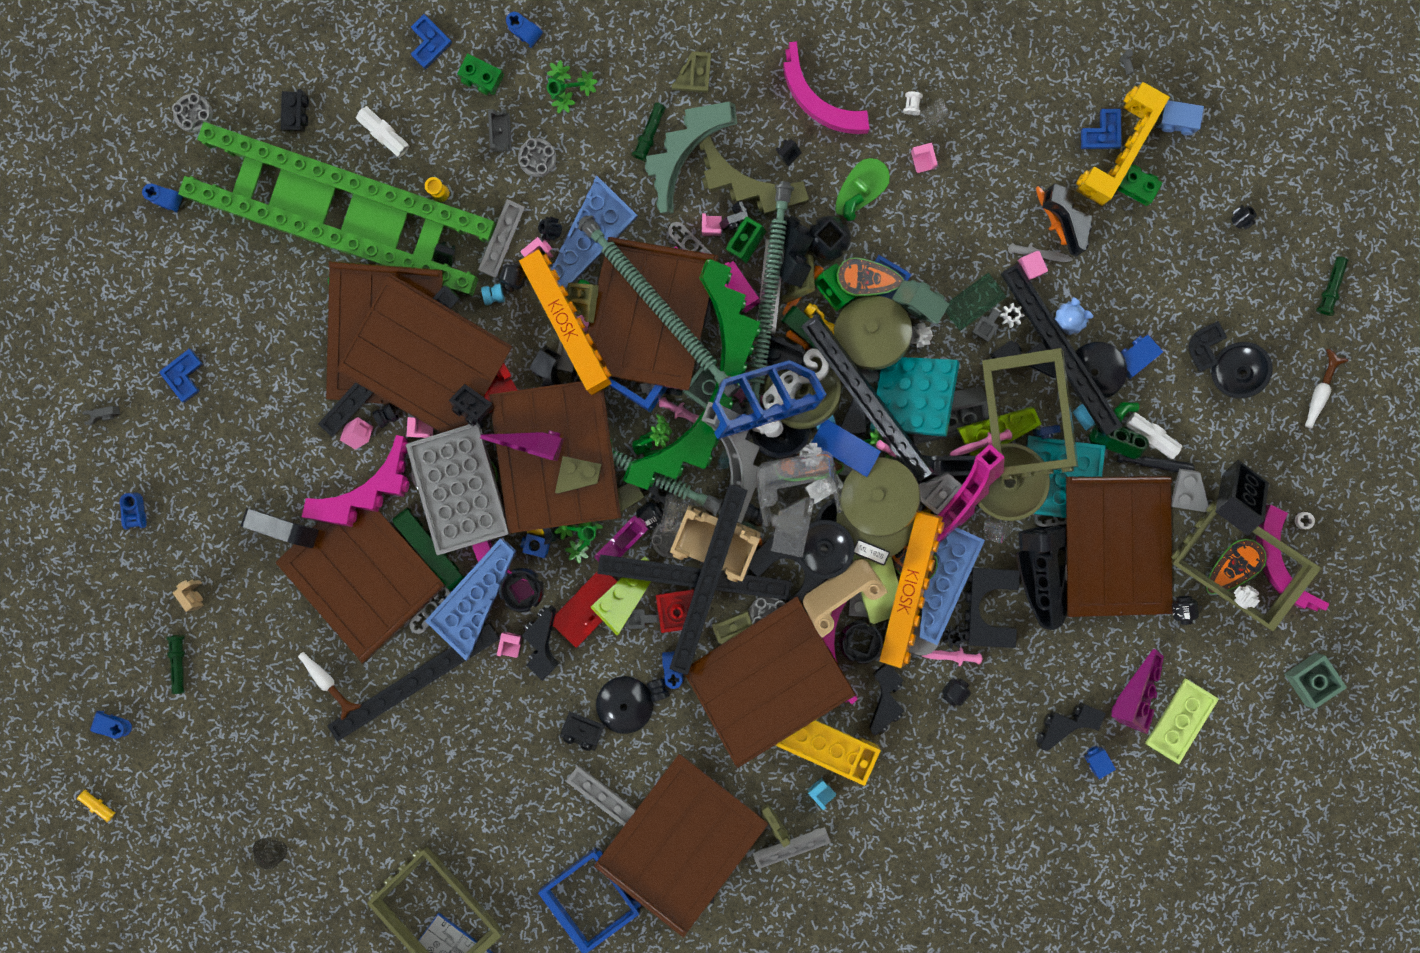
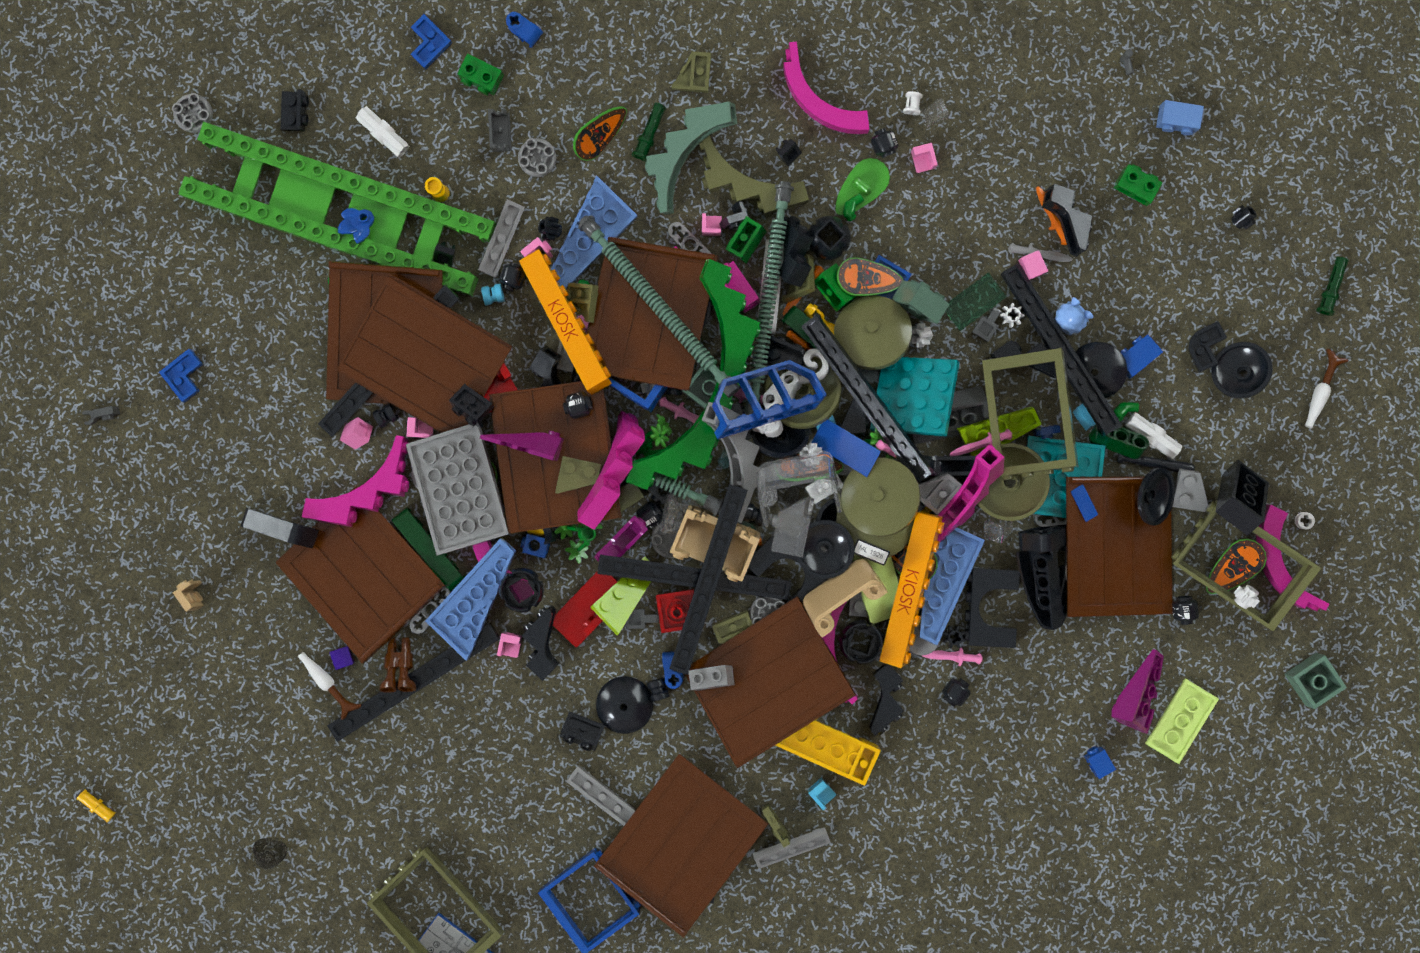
blue piece [90,711,132,739] -> none
blue piece [119,492,147,530] -> none
blue piece [142,183,183,213] -> none
dark green pin [166,635,185,694] -> none
bright green plant [547,60,598,113] -> none
black arch [1036,702,1106,751] -> none
yellow plate [1076,82,1170,206] -> none
blue plate [1081,109,1121,149] -> none
none -> dark purple tile [329,646,355,670]
none -> blue plate [338,208,374,244]
none -> reddish brown piece [380,637,416,693]
none -> black head [563,391,593,419]
none -> shield [573,106,627,161]
none -> dark pink arch [578,411,645,530]
none -> light grey brick [689,665,735,691]
none -> black head [871,128,899,158]
none -> blue sticker [1071,485,1098,522]
none -> black dish [1137,467,1175,526]

